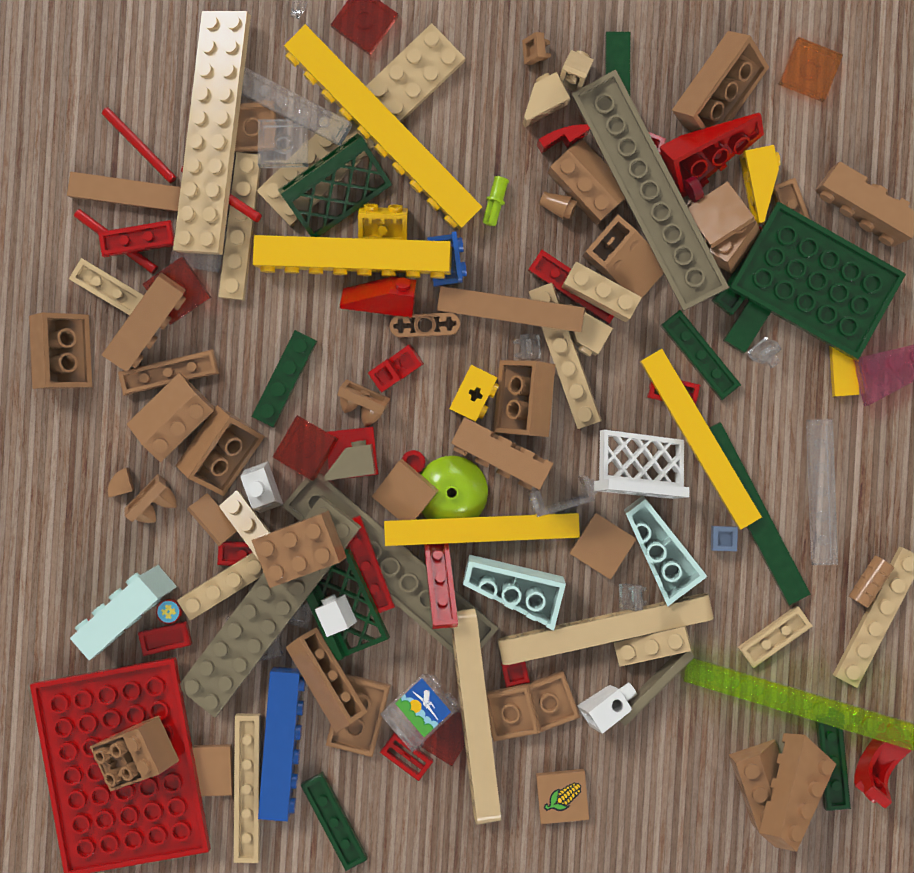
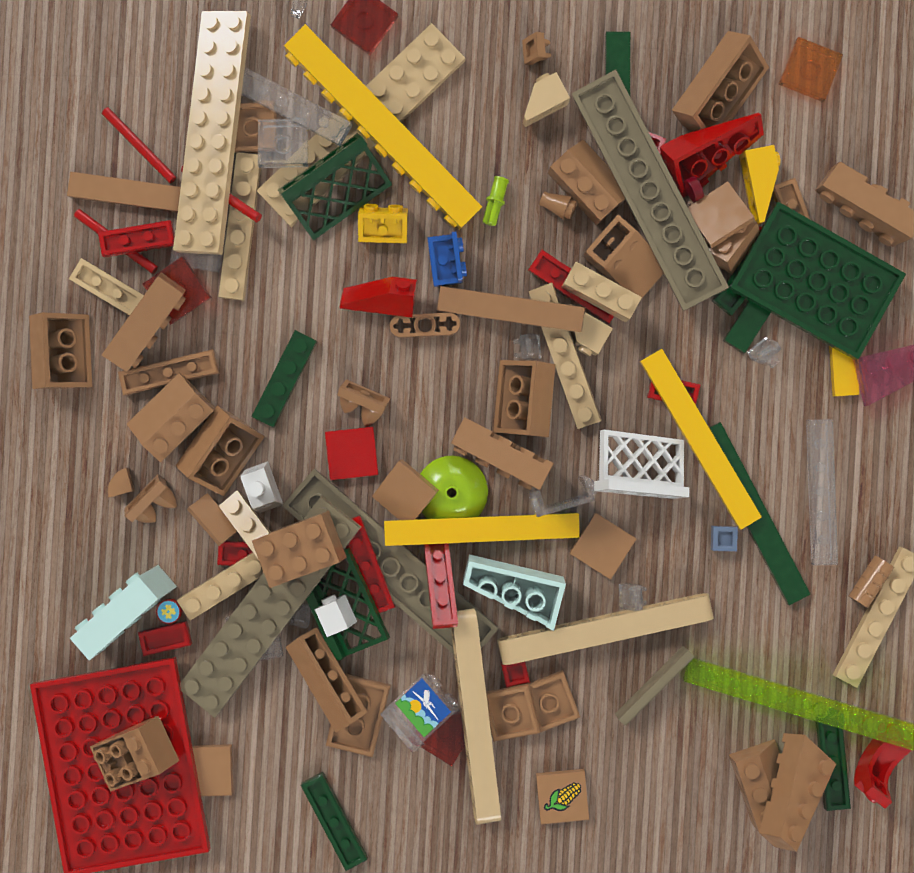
tan plate [234,714,261,863] -> none
yellow brick [253,235,452,279] -> none
blue brick [258,667,306,822] -> none
clear red tile [273,415,338,481] -> none
dark tan slope [325,440,376,481] -> none
red slope [368,344,424,393] -> none
red tile [380,731,433,781] -> none
red tile [402,450,426,473] -> none
yellow brick [449,365,499,422] -> none
red slope [537,124,590,153] -> none
tan slope [560,50,594,92] -> none
white torso [577,682,637,734] -> none
tan plate [614,626,692,667] -> none
light aqua wedge [624,496,707,606] -> none
dark green tile [660,310,741,400] -> none
tan tile [738,605,813,668] -> none

